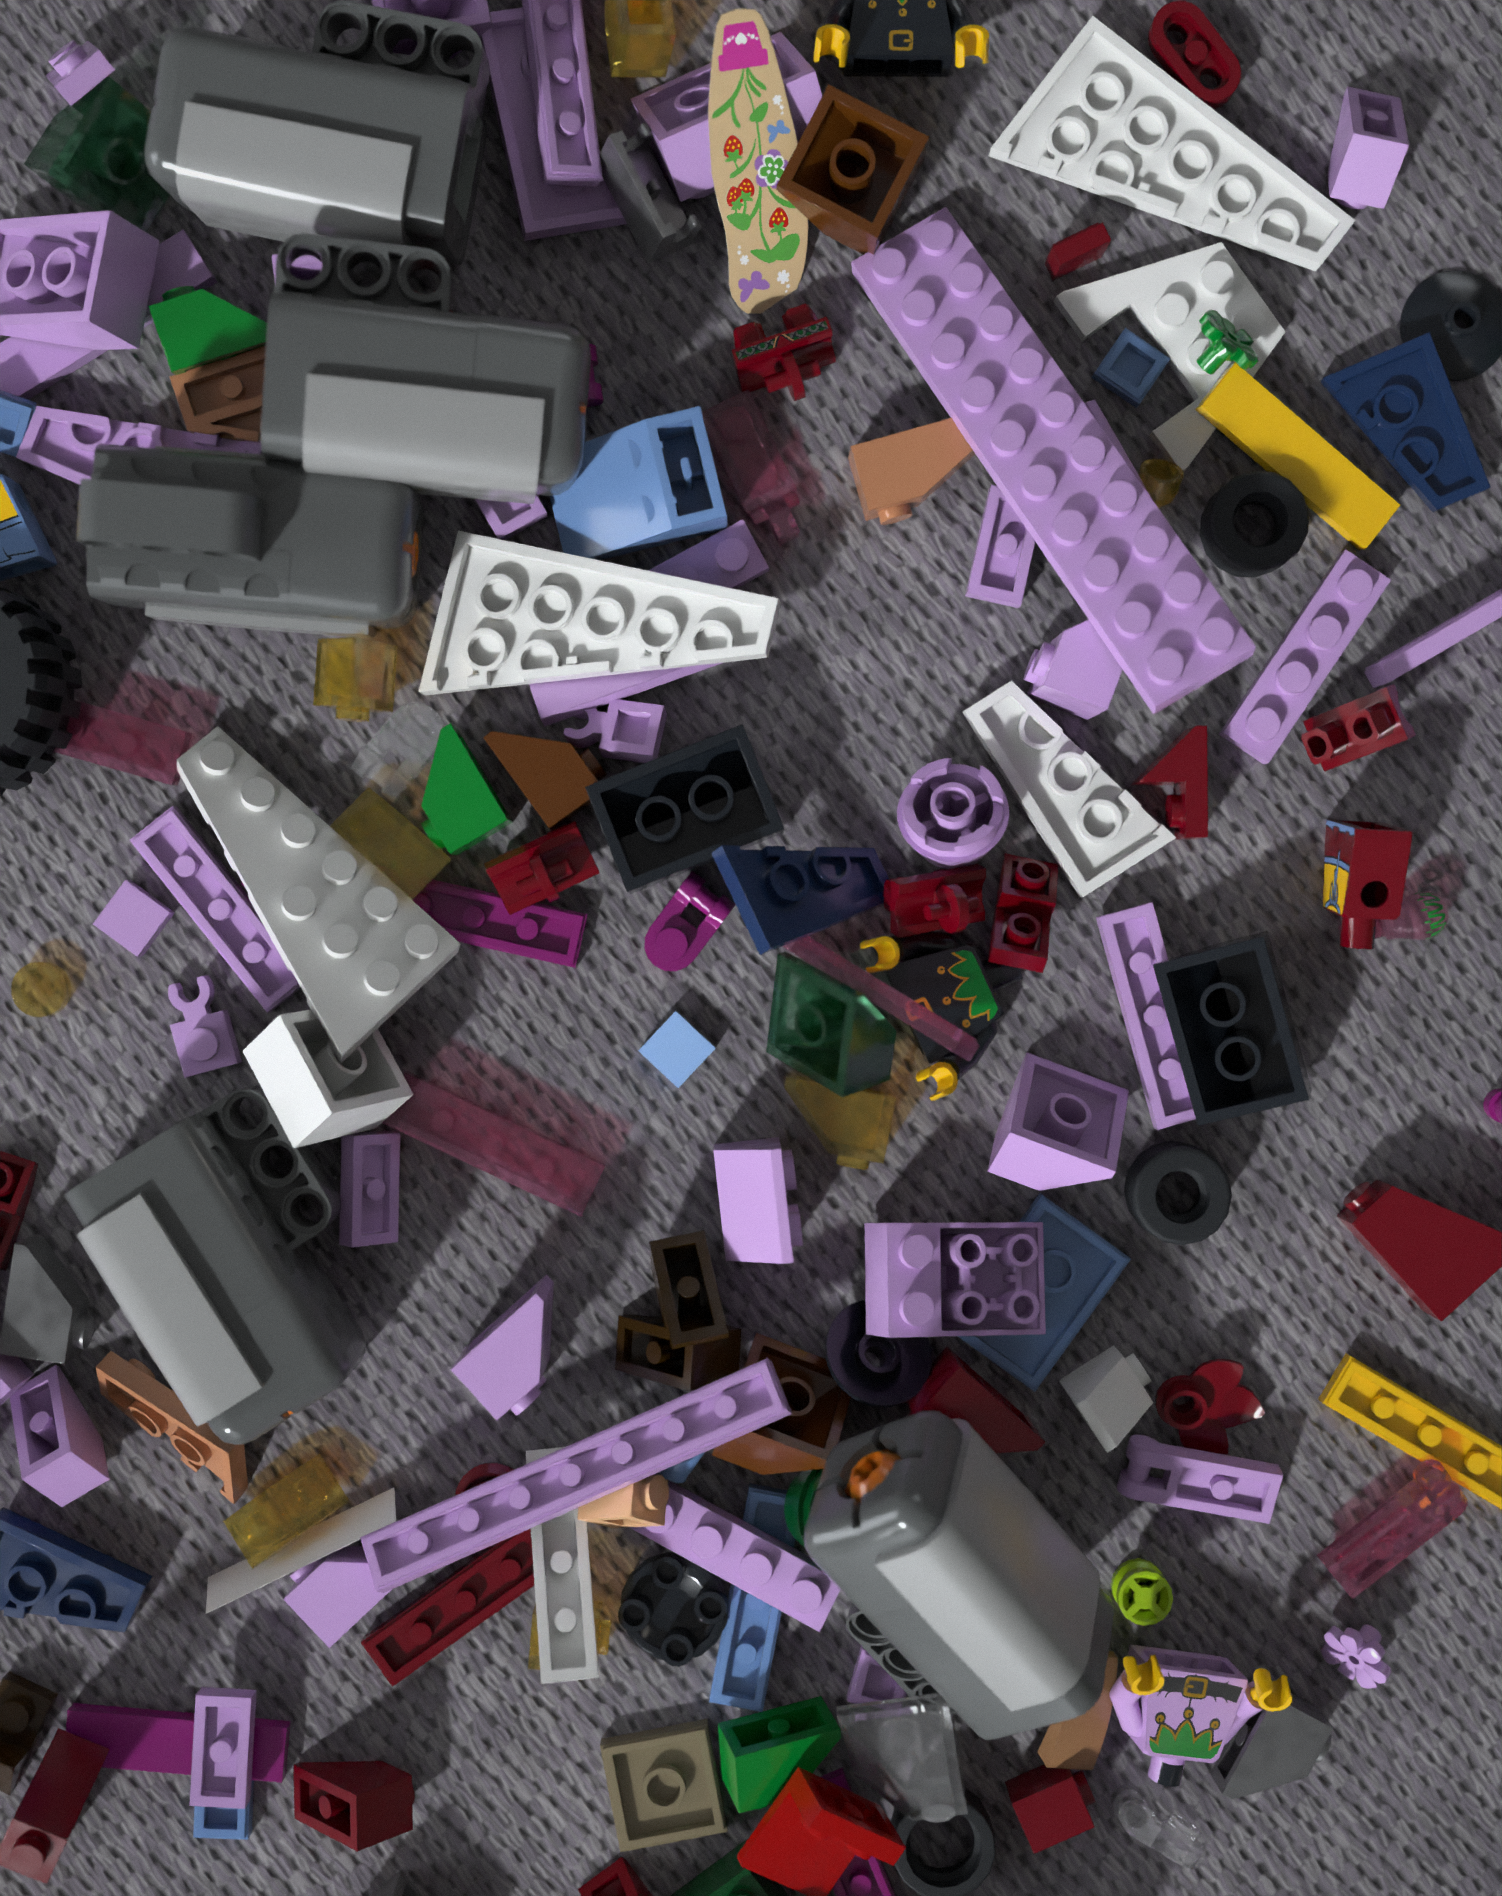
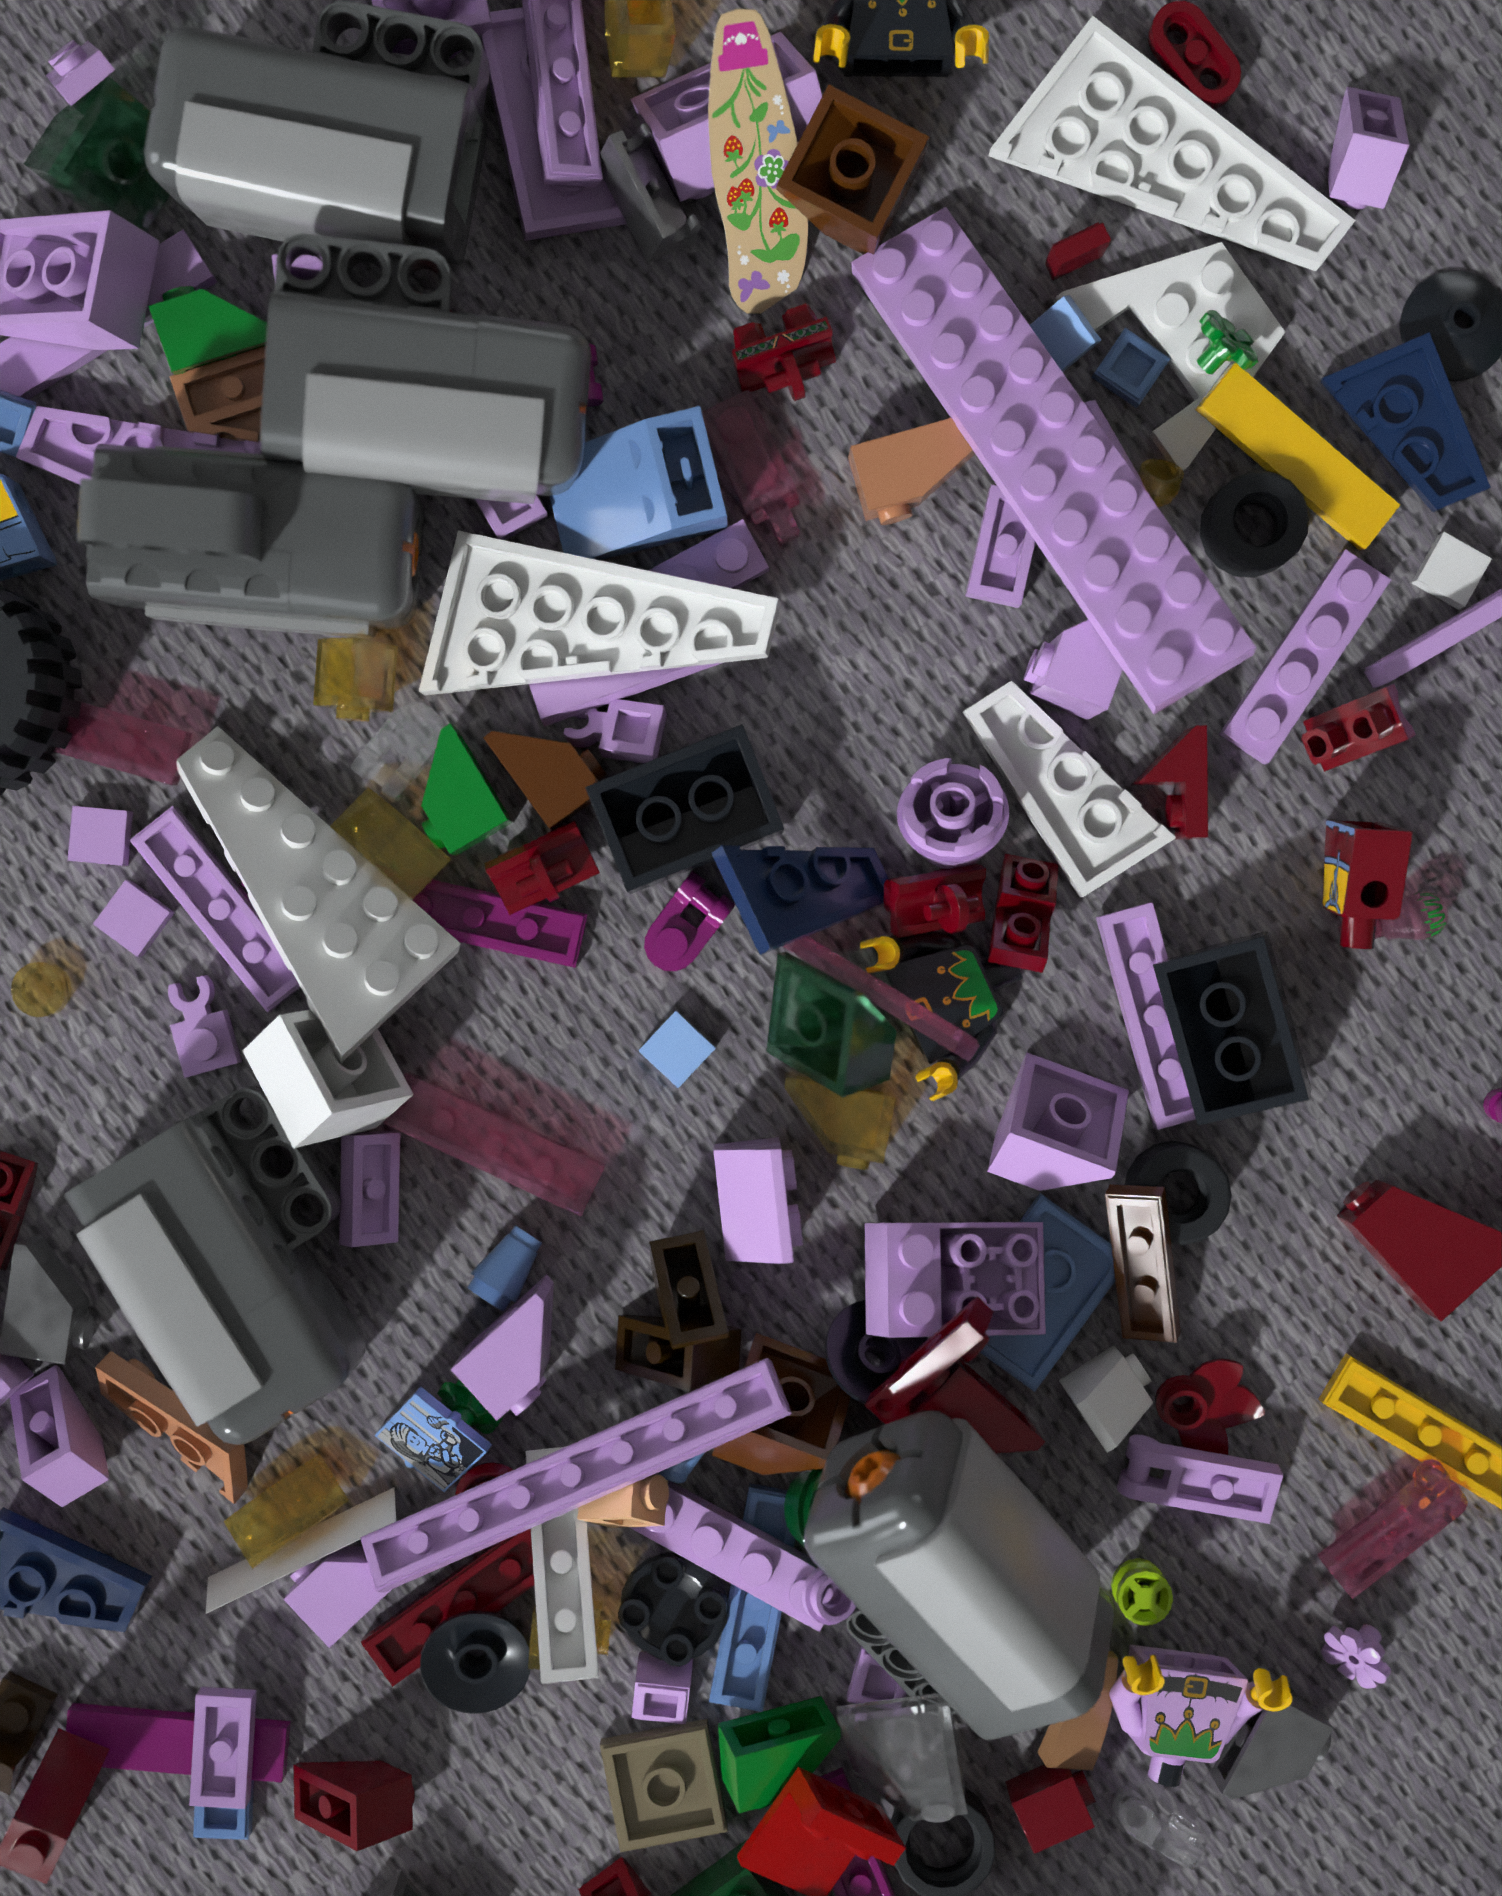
none -> lavender tile [68,806,133,866]
none -> piece [374,1386,492,1492]
none -> black dish [420,1610,531,1714]
none -> green plant [437,1379,503,1434]
none -> medium blue cone [467,1225,542,1311]
none -> lavender slope [632,1651,693,1724]
none -> lavender plate [802,1567,856,1625]
none -> dark red hinge [865,1296,994,1424]
none -> light blue tile [1030,295,1101,372]
none -> reddish brown tile [1105,1184,1181,1343]
none -> white tile [1411,532,1492,610]

